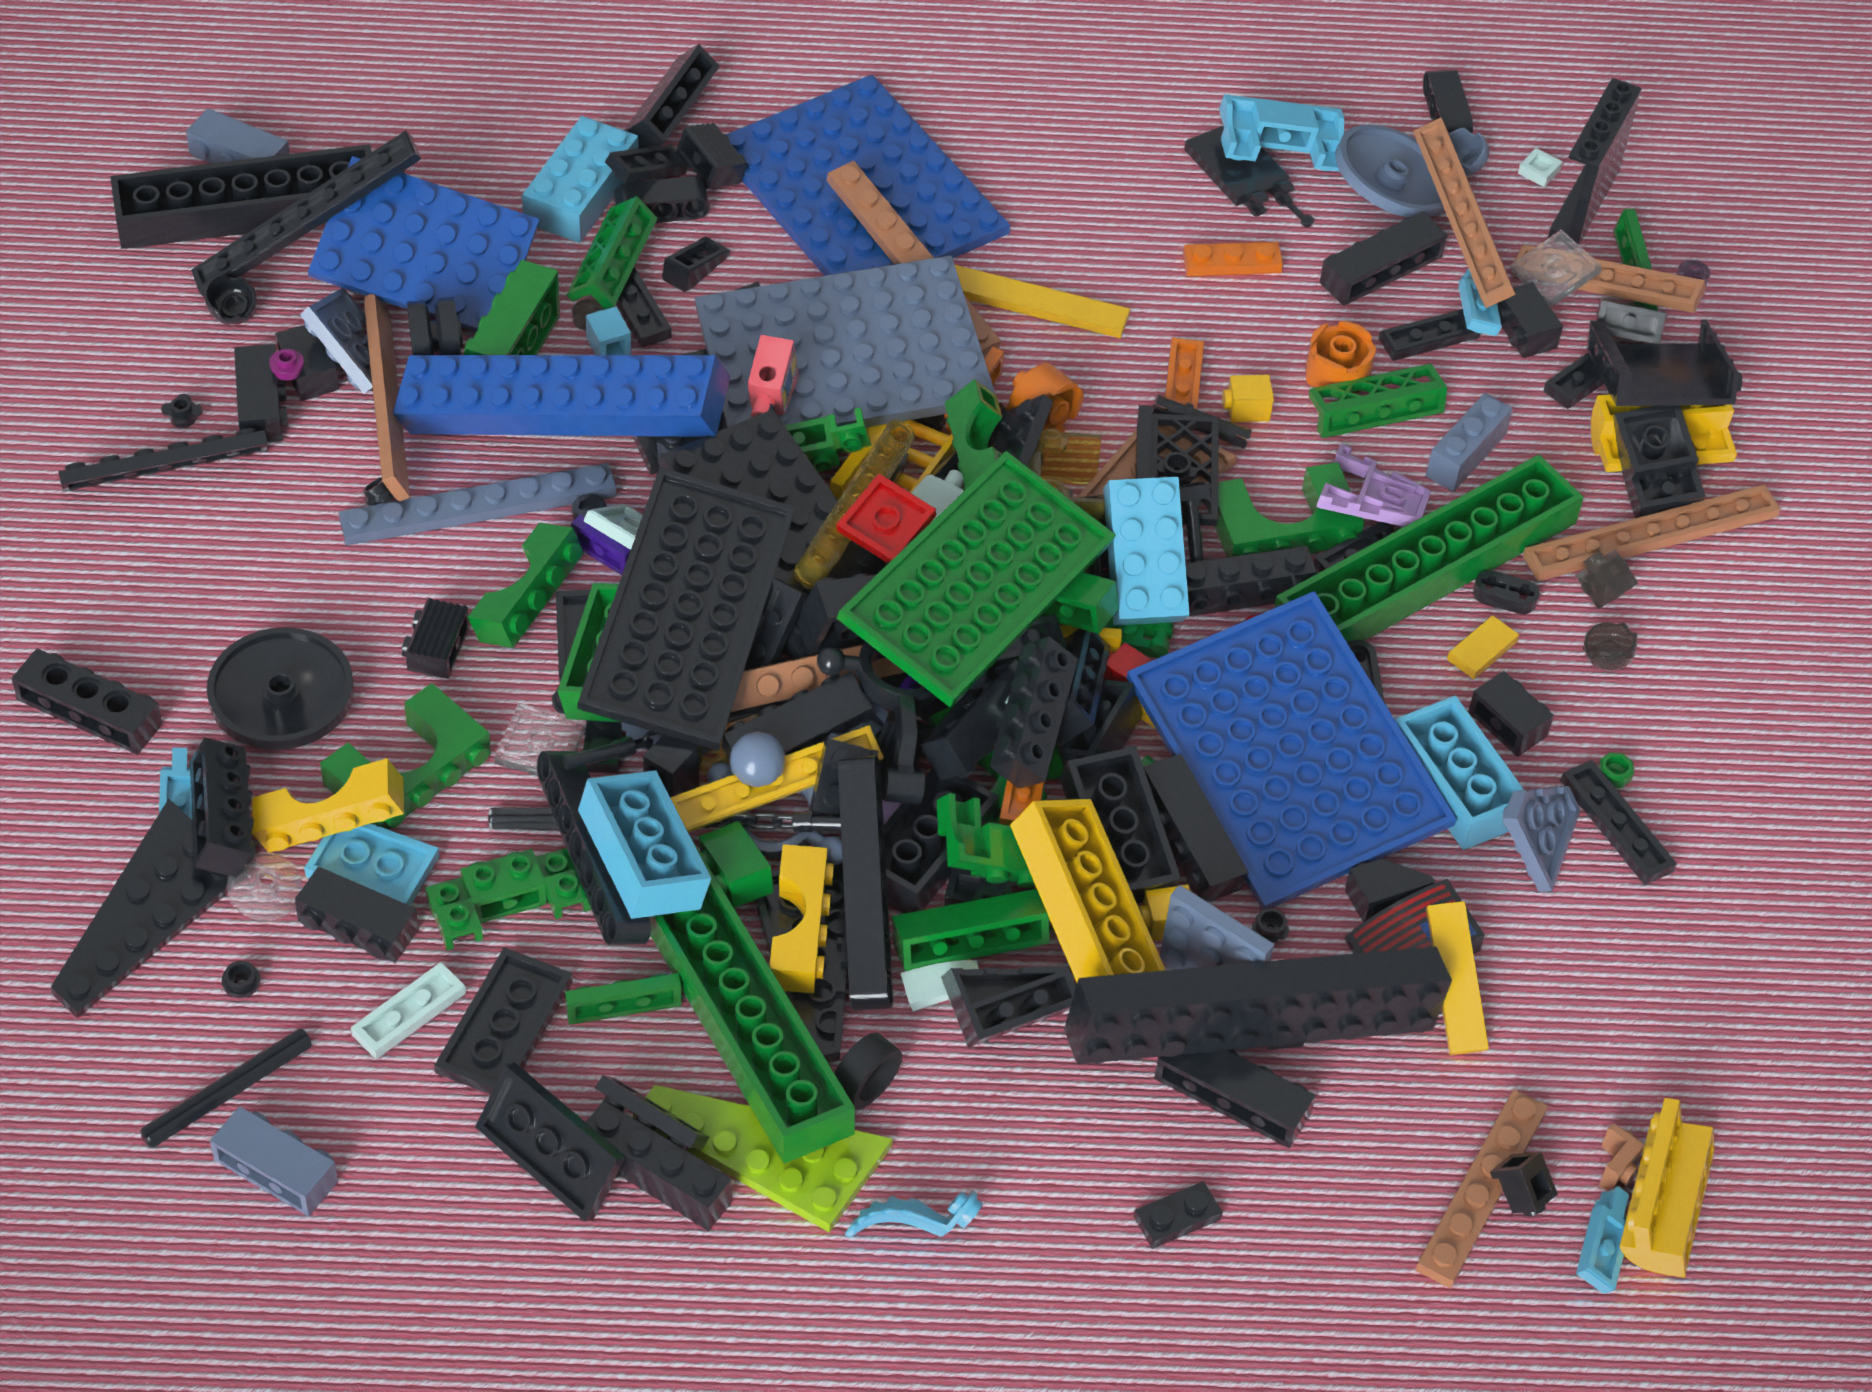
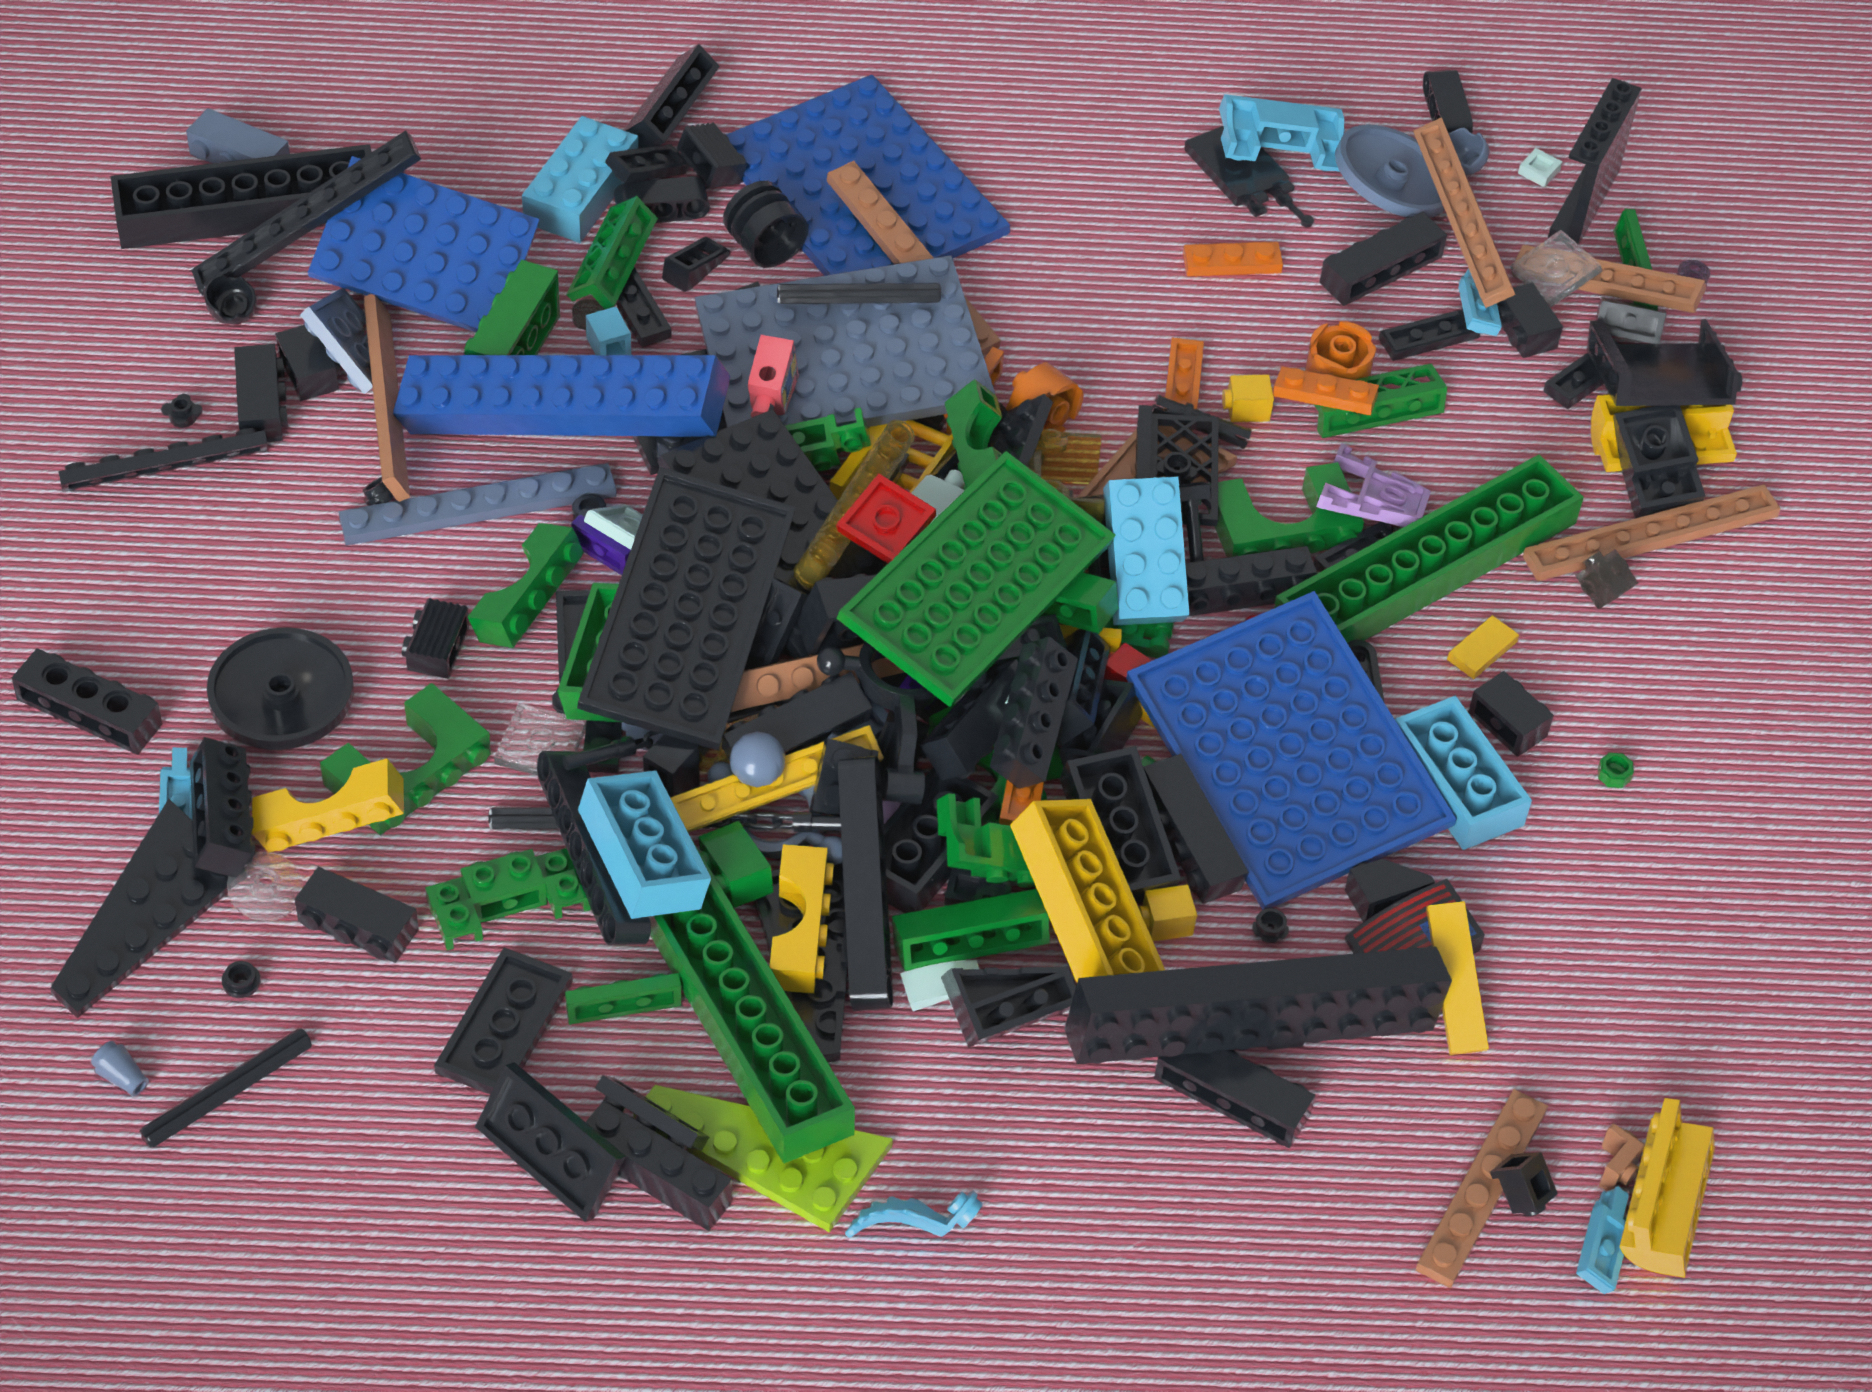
sand blue brick [210,1106,338,1217] -> none
magenta plate [270,349,304,380] -> none
medium azure plate [304,824,440,906] -> none
light aqua plate [351,962,466,1060] -> none
black wheel [407,297,463,355] -> none
black tyre [834,1033,902,1109] -> none
yellow tile [954,264,1130,339] -> none
black plate [1133,1181,1223,1249] -> none
sand blue plate [1160,885,1274,970] -> none
sand blue brick [1426,393,1513,492] -> none
black beam [1473,571,1540,614] -> none
sand blue plate [1503,786,1580,892] -> none
black plate [1560,760,1677,885] -> none
clear smoke hair [1583,622,1638,671] -> none
none -> sand blue cone [91,1041,149,1097]
none -> black wheel [723,180,809,268]
none -> black axle [777,283,941,304]
none -> orange plate [1273,366,1379,415]

